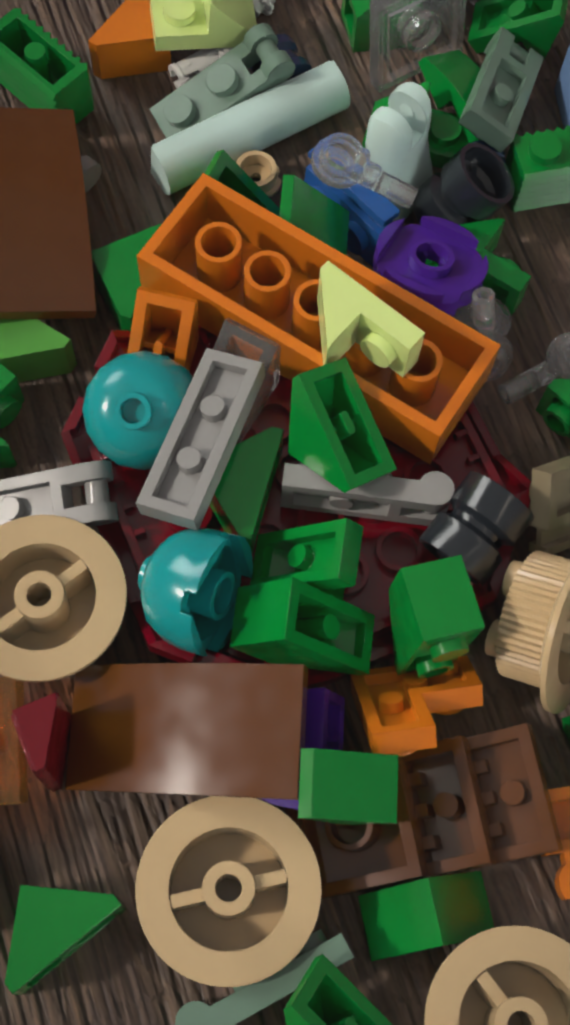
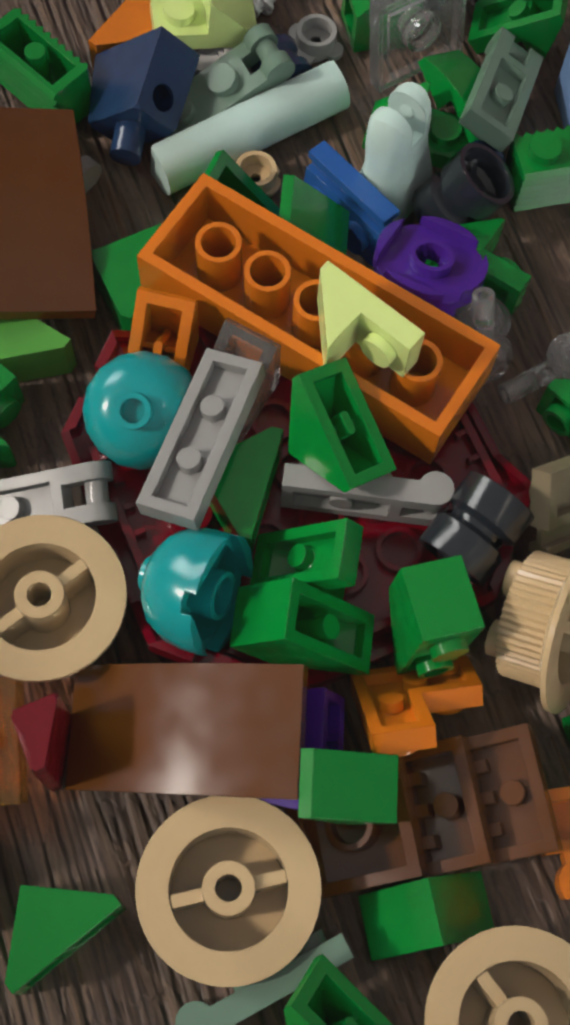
clear plate [311,132,419,209] -> none
none -> dark blue torso [88,26,200,166]
none -> light grey plate [288,14,344,65]

